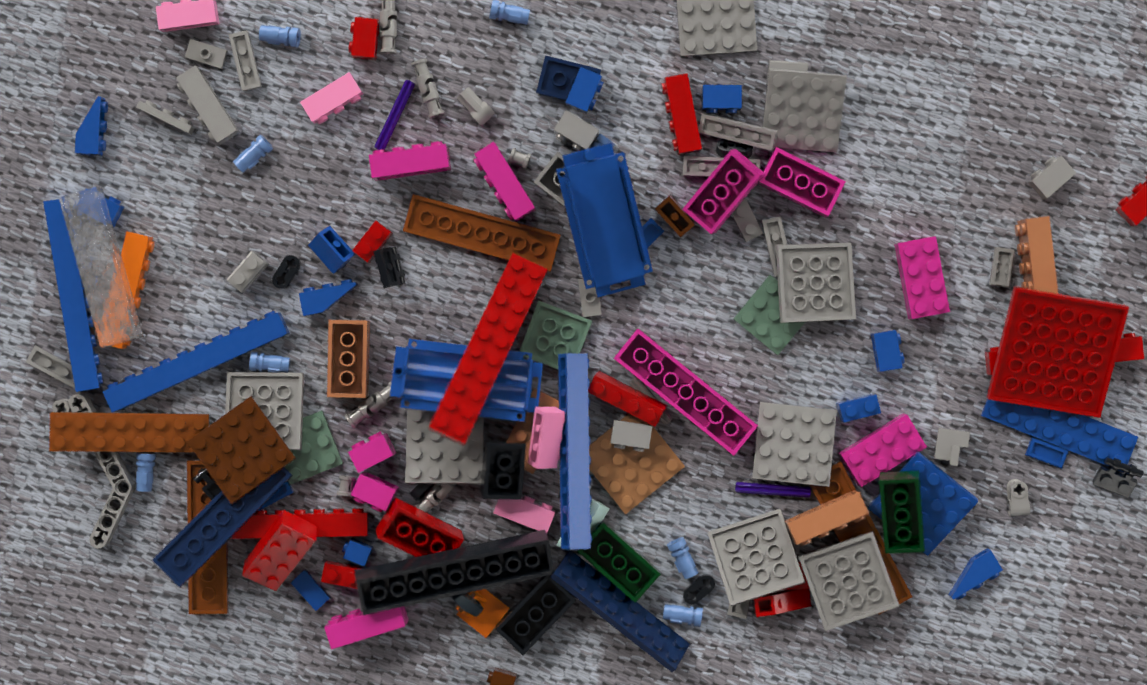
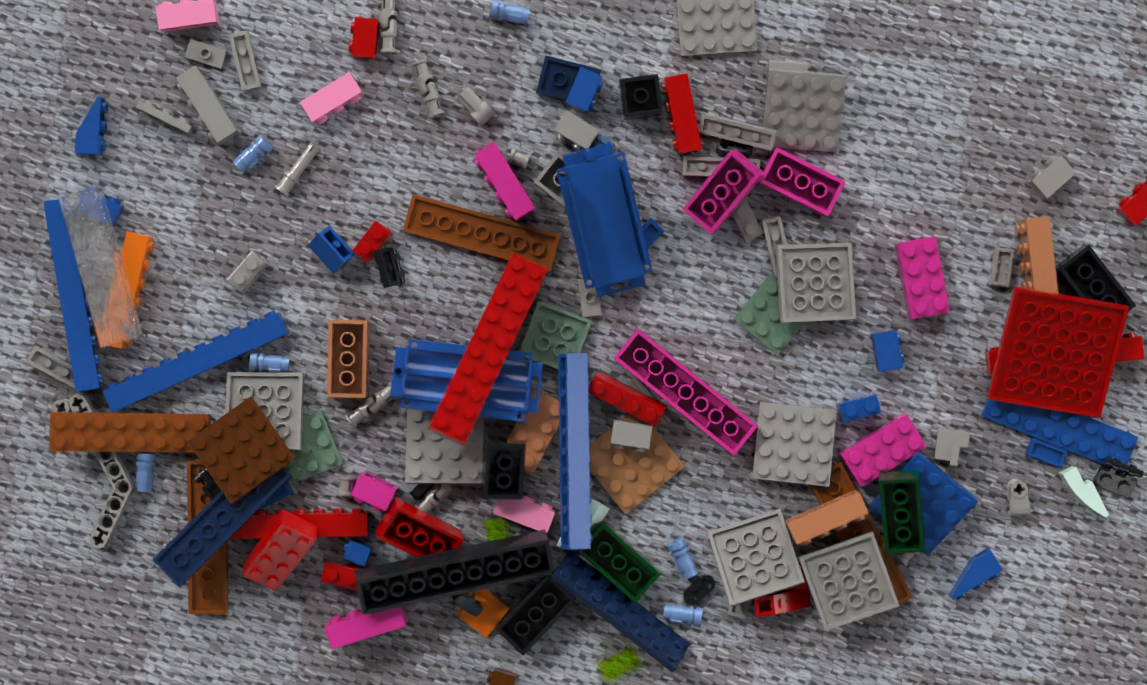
medium blue axle [259,25,301,47] -> none
black beam [272,255,301,289] -> none
blue tile [290,569,331,611] -> none
blue slope [299,279,358,316] -> none
dark pink brick [348,431,397,473] -> none
dark pink brick [369,141,451,181] -> none
dark purple axle [375,80,415,150] -> none
bright pink brick [528,407,565,469] -> none
reddish brown brick [655,194,696,238] -> none
blue brick [702,85,742,114] -> none
dark purple axle [735,482,811,498] -> none
none -> light grey pin [274,142,320,197]
none -> clear neon green plate [484,517,507,542]
none -> clear neon green plate [598,646,640,681]
none -> black brick [619,74,663,120]
none -> light grey bush [894,552,920,566]
none -> black brick [1055,245,1136,312]
none -> light aqua slope [1058,466,1109,517]

